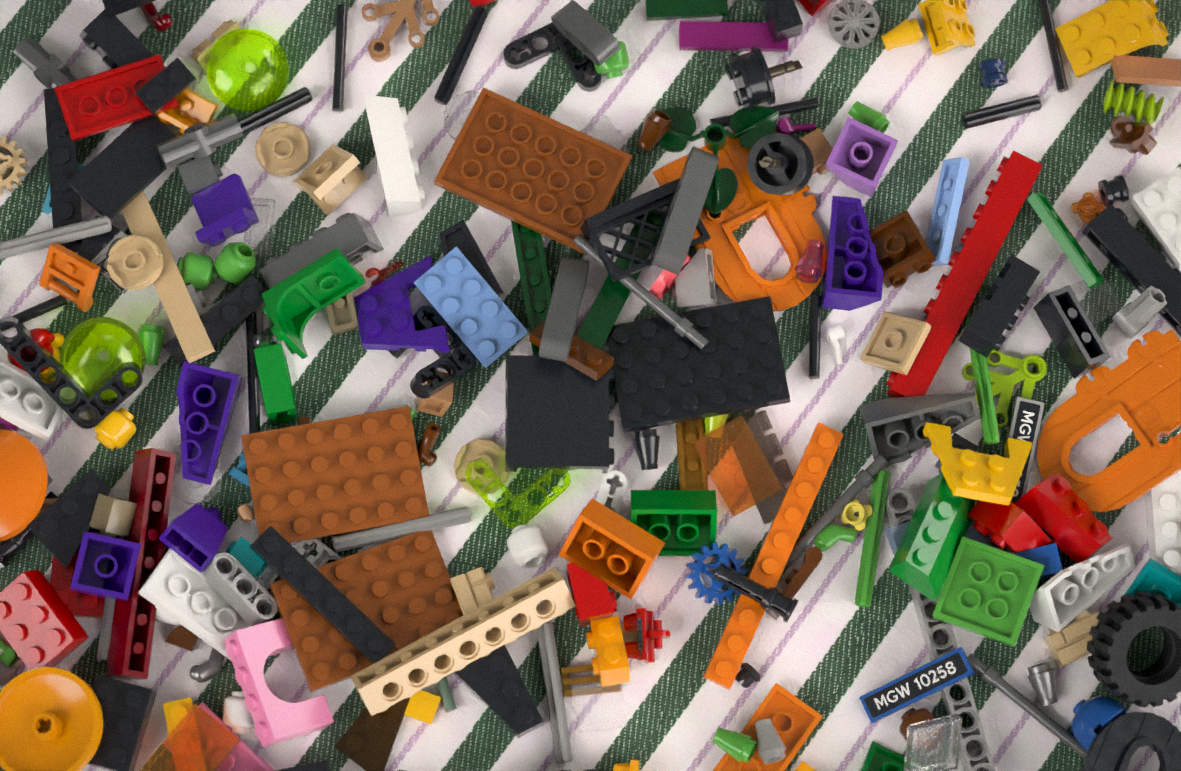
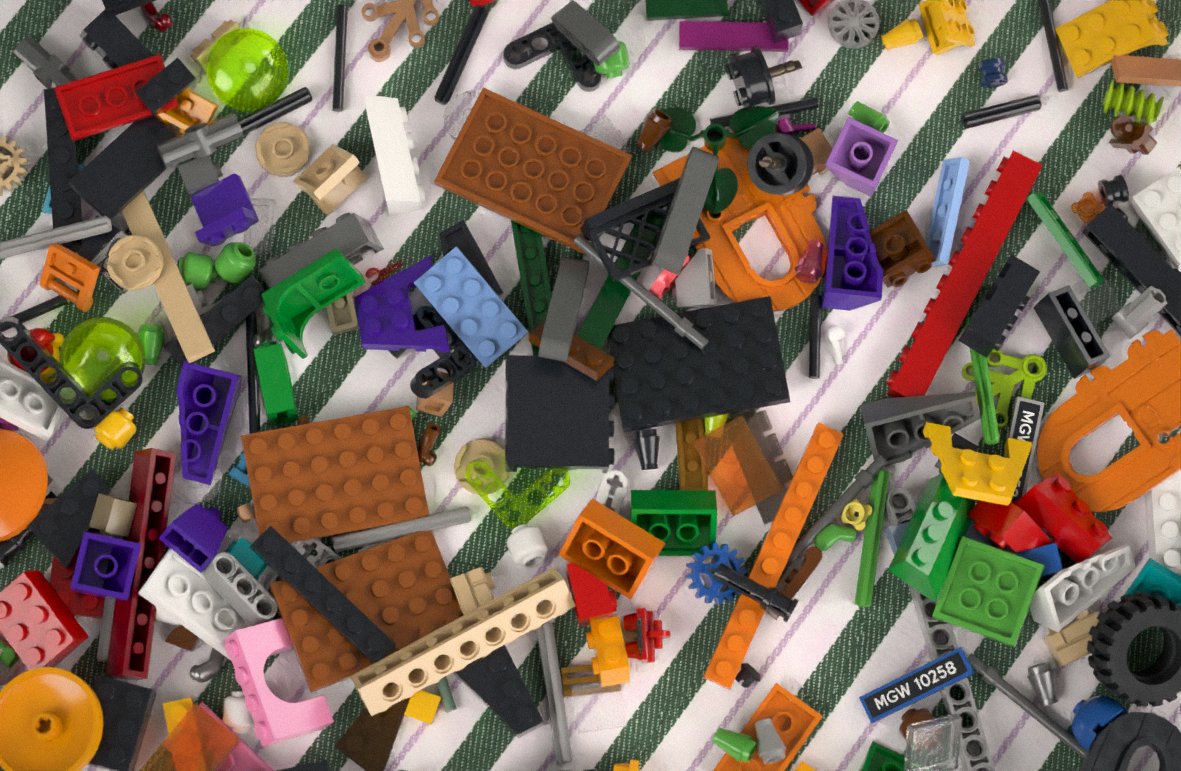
tan tile [859,311,931,375] -> none

